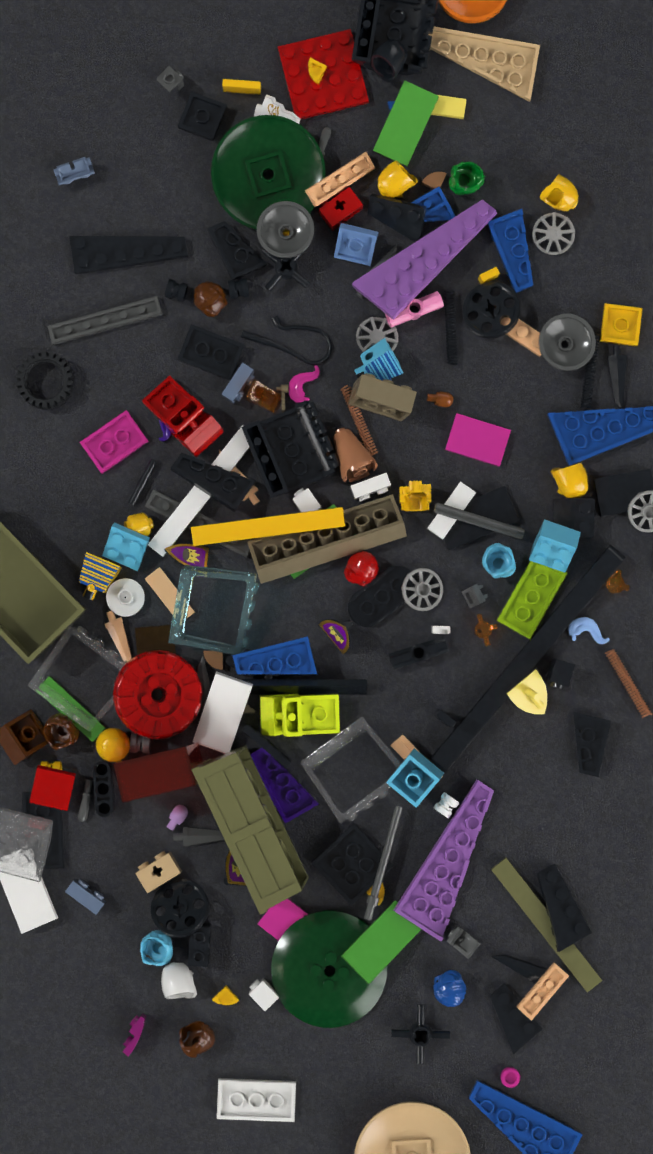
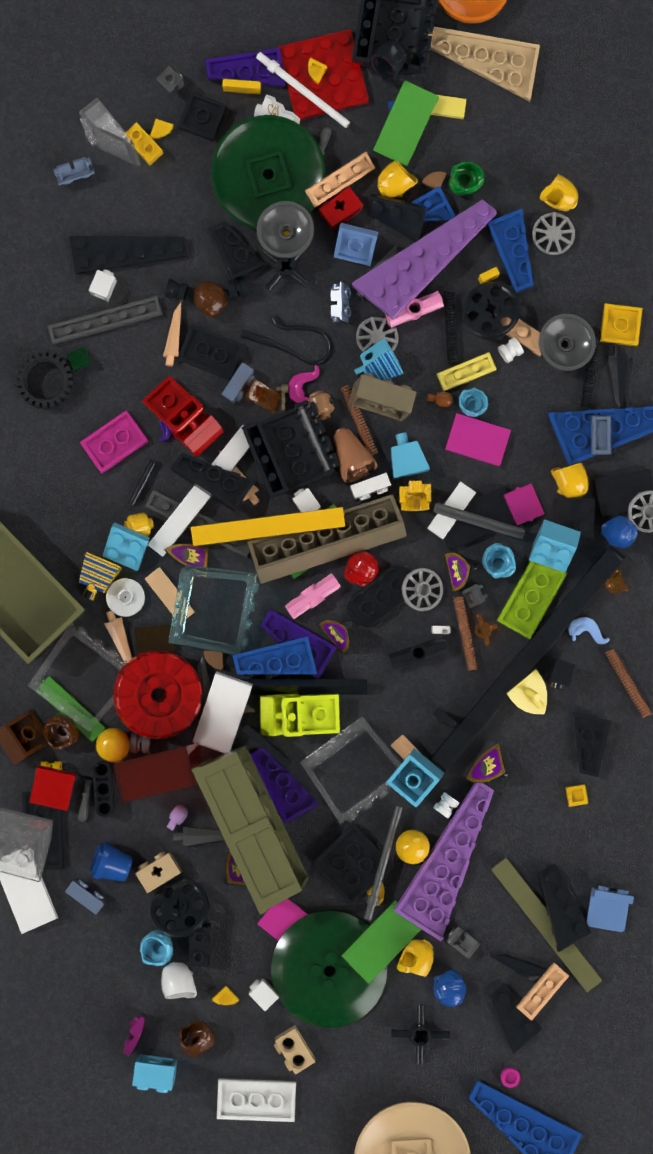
none -> dark green slope [67,347,92,372]
none -> clear slope [79,97,141,167]
none -> white brick [89,269,117,301]
none -> blue piece [90,841,133,882]
none -> yellow piece [123,122,163,166]
none -> medium azure brick [132,1054,178,1093]
none -> yellow tile [150,119,174,139]
none -> light nougat bar [163,302,181,367]
none -> dark purple wing [205,48,286,87]
none -> white bar [256,52,350,128]
none -> dark purple wing [261,609,337,679]
none -> tan brick [274,1025,315,1075]
none -> bright pink piece [285,573,341,619]
none -> medium nougat head [308,390,335,420]
none -> sand blue hinge [331,282,351,323]
none -> medium azure torso [391,432,430,480]
none -> yellow piece [395,830,430,864]
none -> yellow piece [397,939,434,977]
none -> light yellow tile [436,352,497,392]
none -> shield [445,552,477,591]
none -> nougat piece [453,596,478,670]
none -> medium azure hair [459,388,488,417]
none -> shield [466,743,508,783]
none -> white wheel [498,337,524,363]
none -> dark pink piece [504,483,545,525]
none -> yellow tile [565,784,588,807]
none -> medium blue bracket [586,885,634,932]
none -> sand blue tile [591,416,611,455]
none -> blue hair [601,516,637,548]

